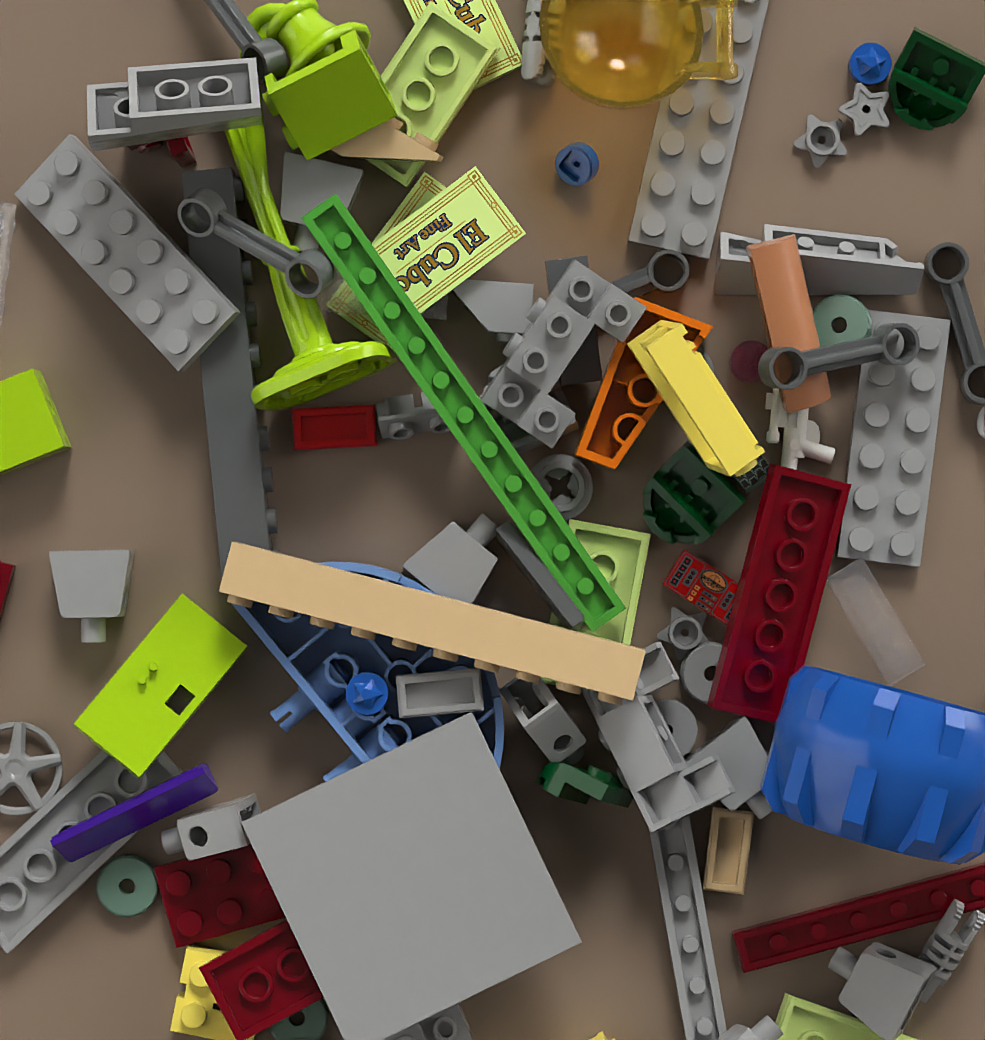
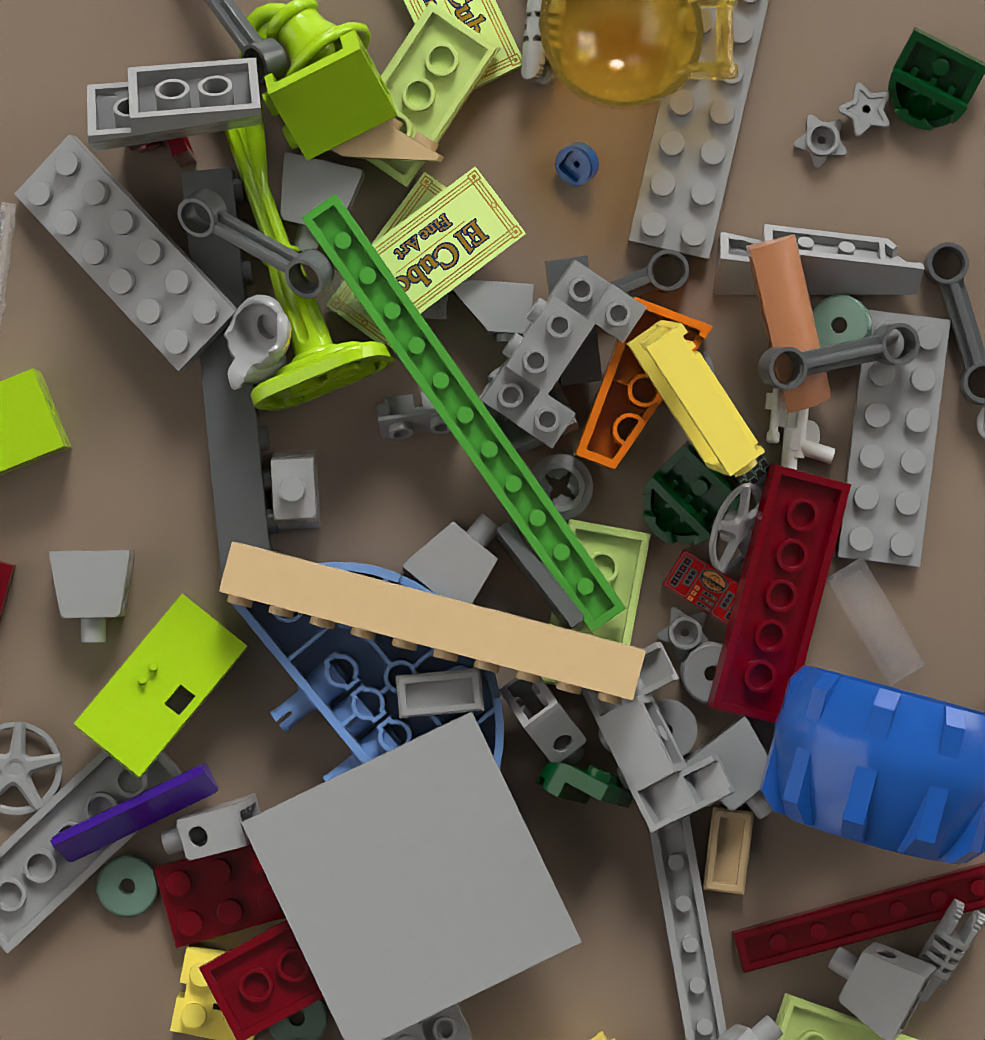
red tile [292,404,377,451] -> none
blue tile [346,672,389,715] -> none
clear pink tile [729,340,768,383] -> none
blue tile [848,43,892,86] -> none
none -> light grey hair [224,295,292,390]
none -> light grey torso [271,449,321,530]
none -> light grey wheel [709,483,762,573]

